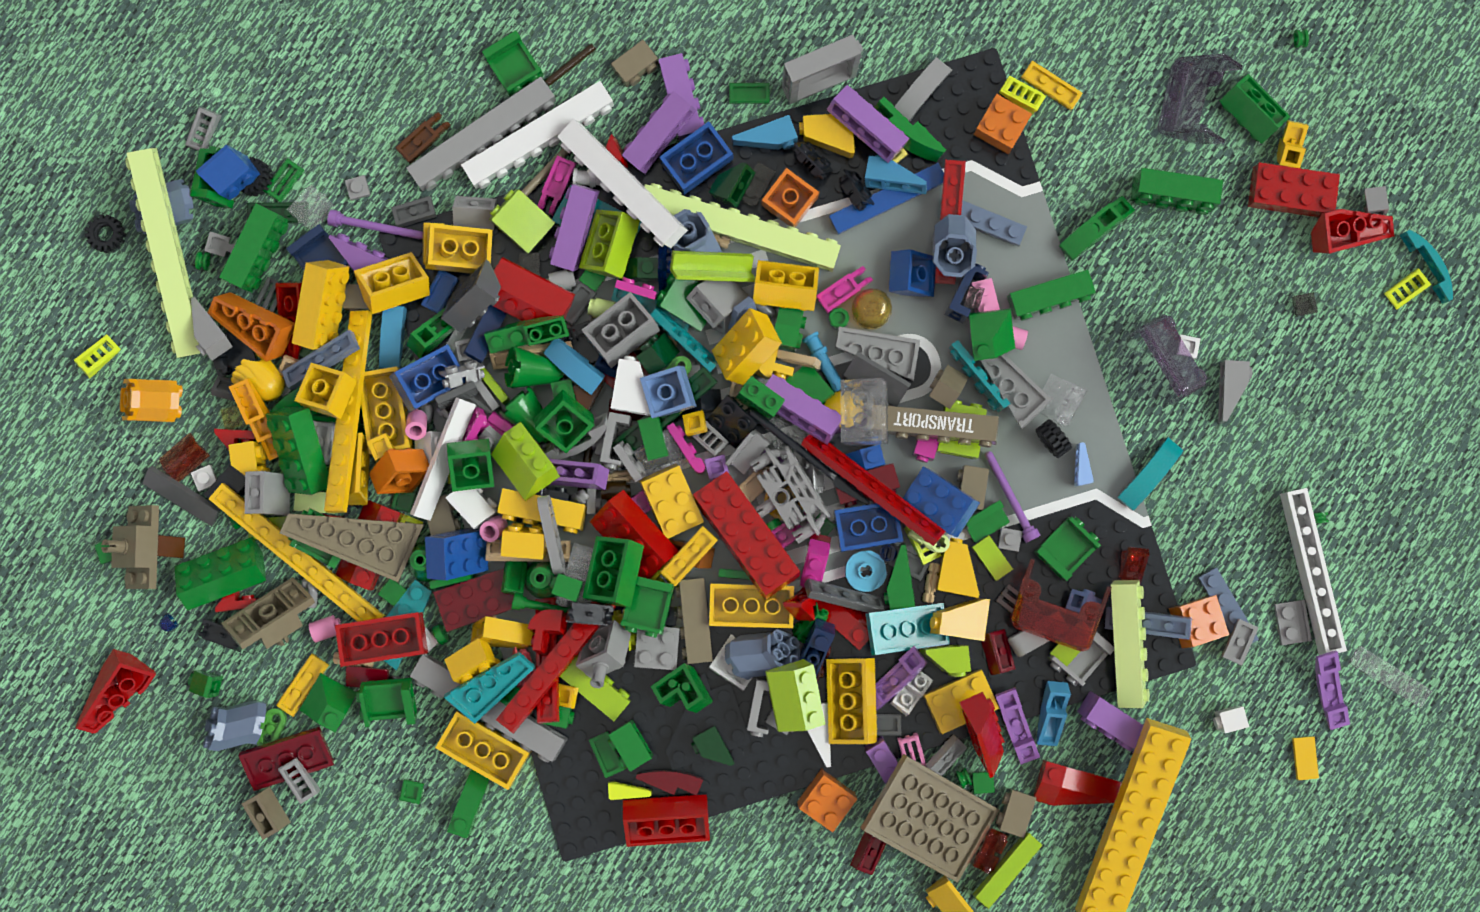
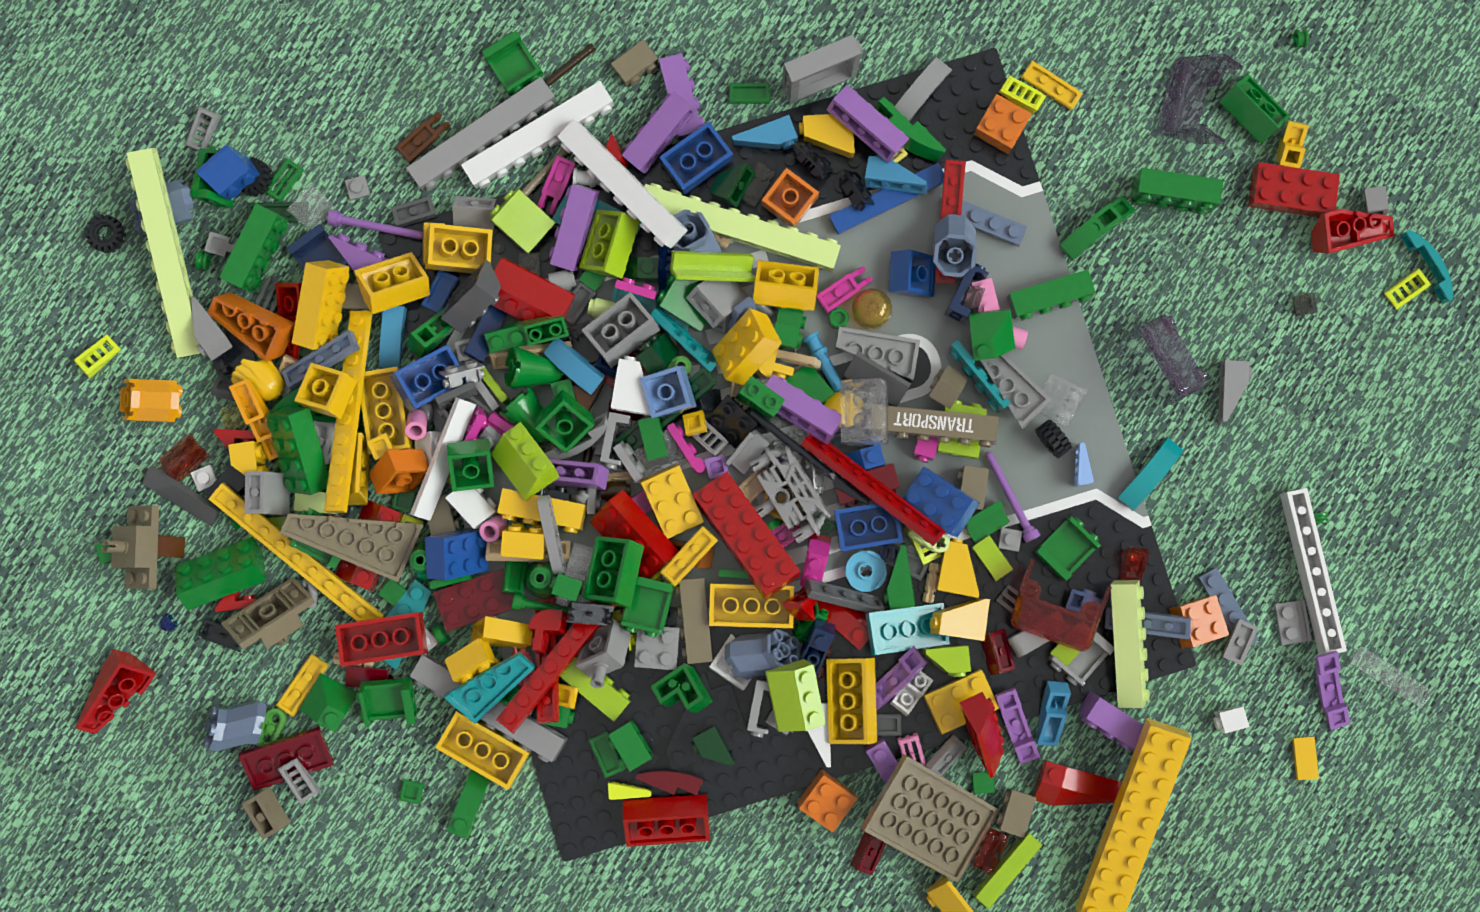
green slope [188,670,223,698] -> none
bright pink brick [309,615,342,643] -> none
green bush [955,768,972,788] -> none
white plate [1175,334,1200,360] -> none

